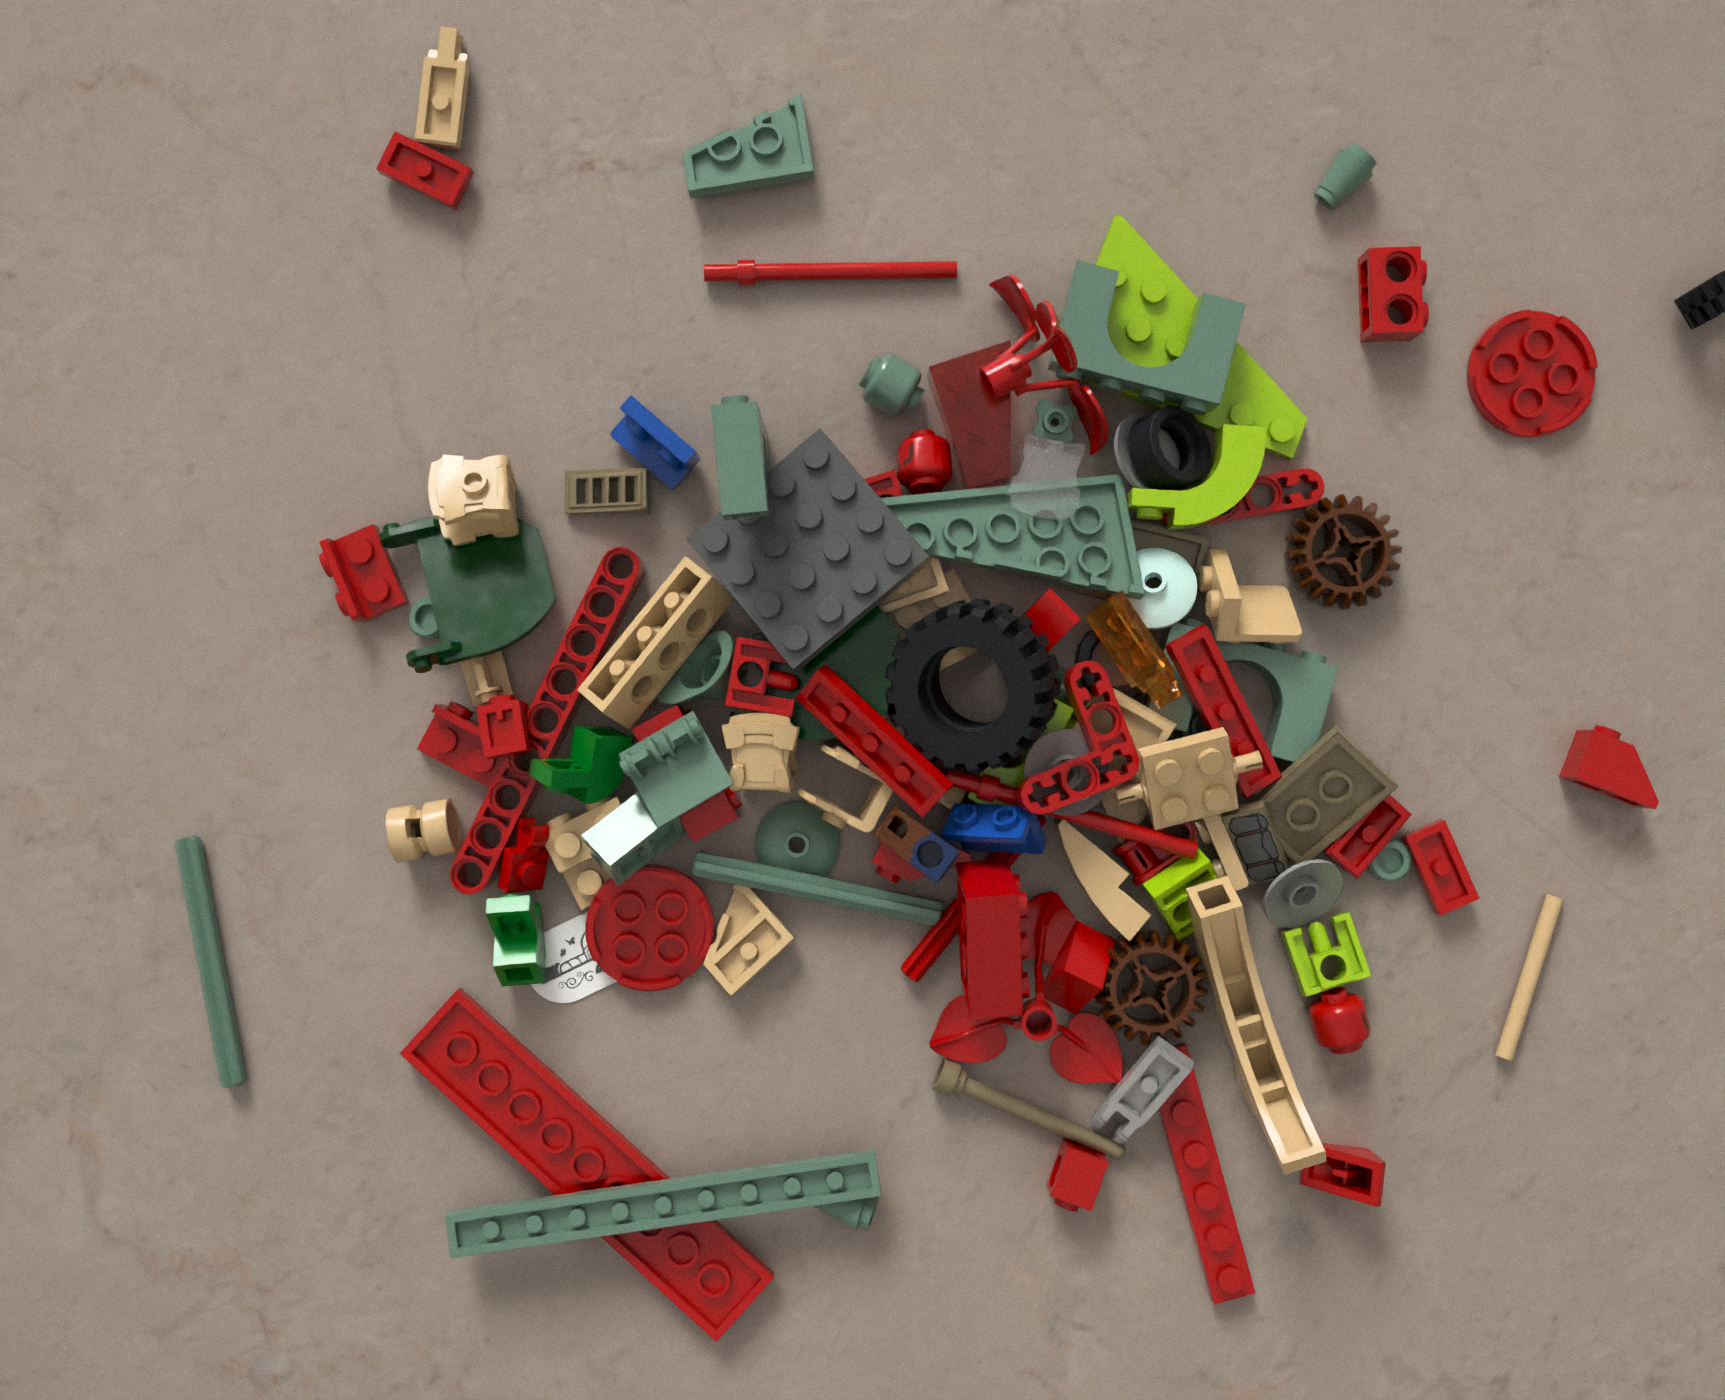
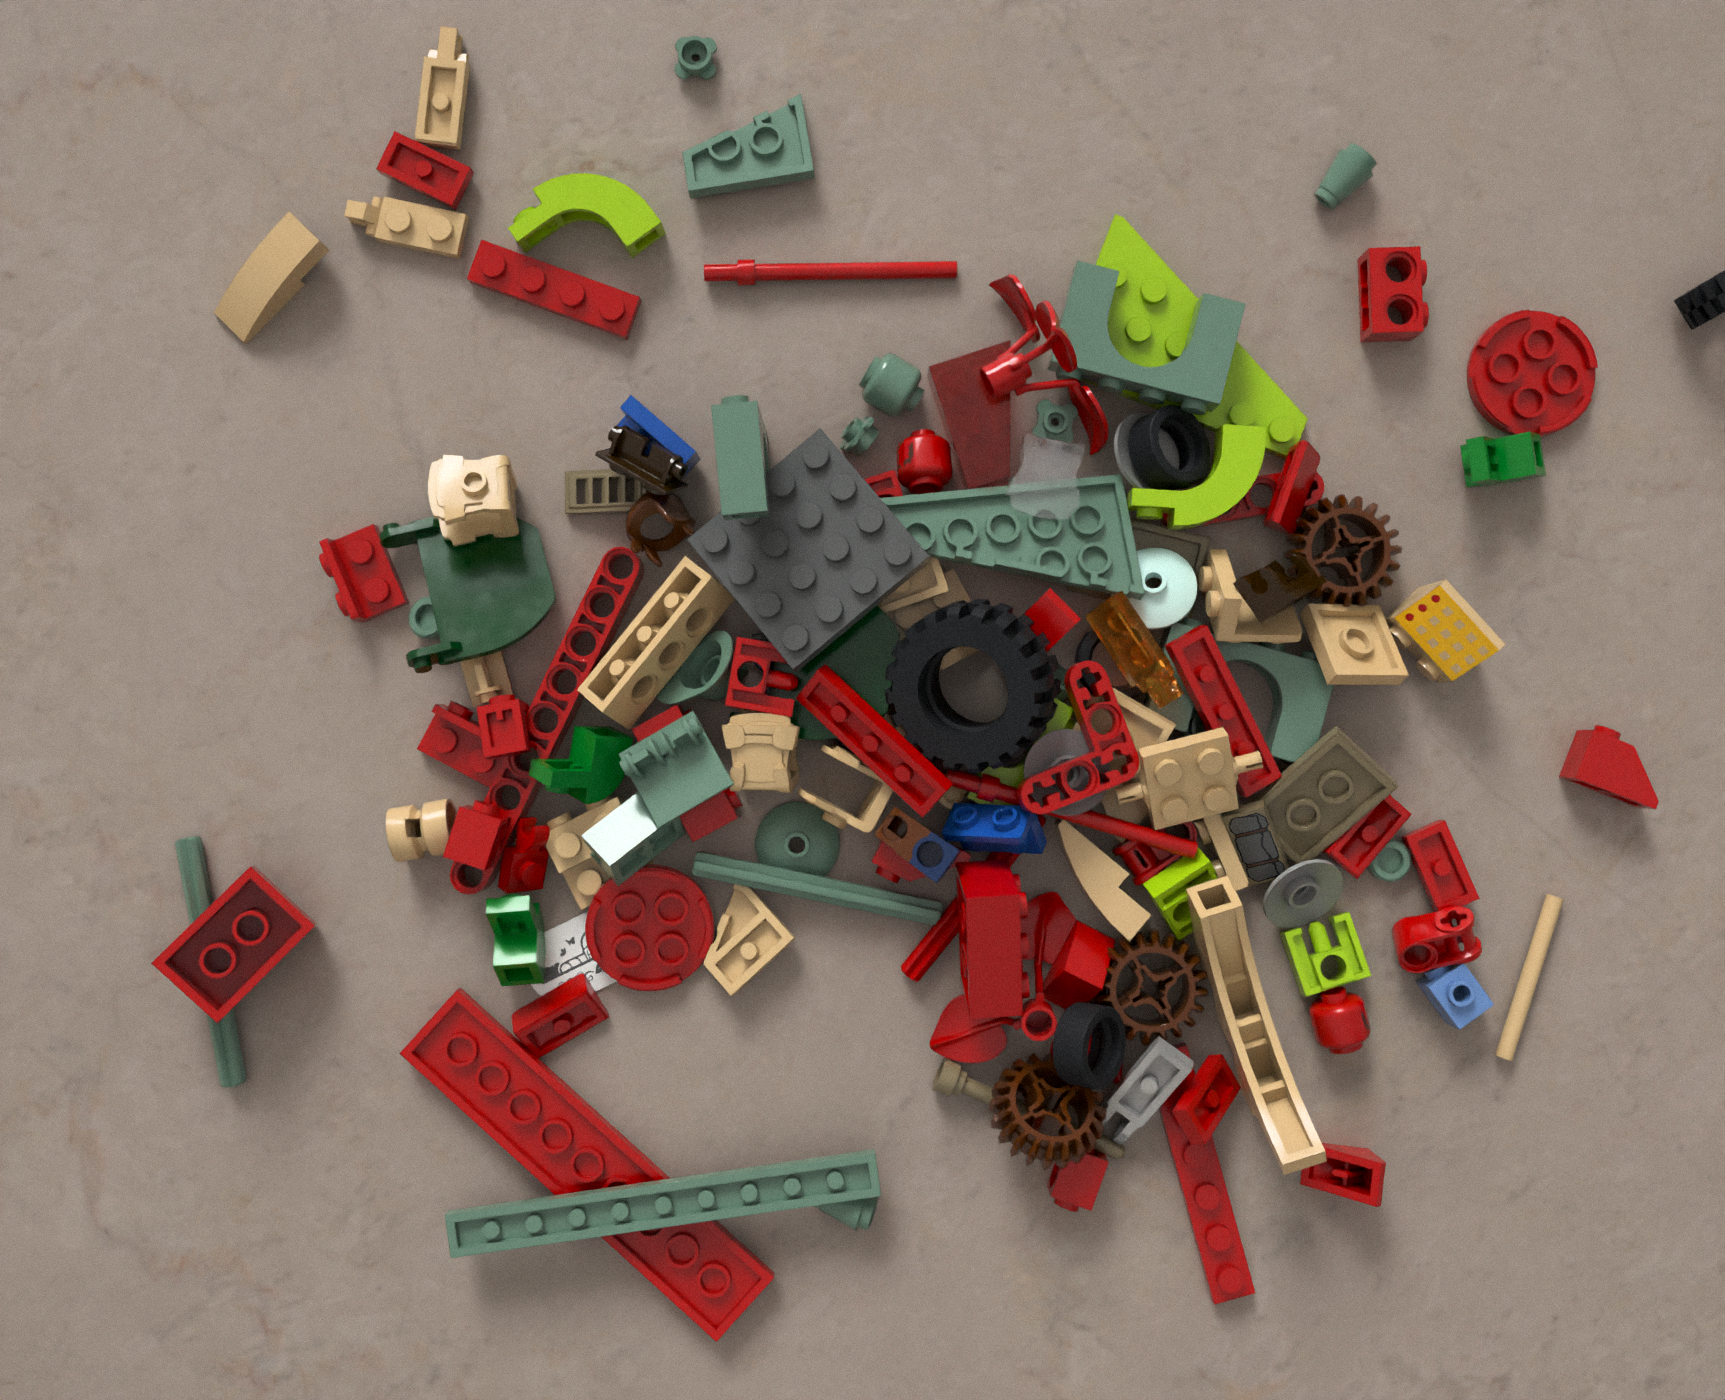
none -> red brick [151,865,317,1023]
none -> tan slope [214,211,330,344]
none -> tan hinge [344,196,469,259]
none -> red brick [443,800,510,871]
none -> red plate [467,239,641,340]
none -> lime arch [508,173,666,258]
none -> red slope [511,973,609,1058]
none -> dark brown hinge [595,425,688,496]
none -> reddish brown piece [626,491,696,567]
none -> sand green plate [675,36,717,80]
none -> sand green plate [840,416,879,457]
none -> reddish brown gear [989,1052,1106,1171]
none -> black tyre [1052,1002,1126,1089]
none -> red plate [1172,1054,1241,1145]
none -> dark brown hinge [1233,552,1327,623]
none -> red slope [1263,440,1320,535]
none -> tan plate [1300,603,1409,685]
none -> slope [1385,579,1506,683]
none -> red piece [1392,906,1482,973]
none -> medium blue brick [1416,964,1494,1030]
none -> green brick [1460,432,1546,488]

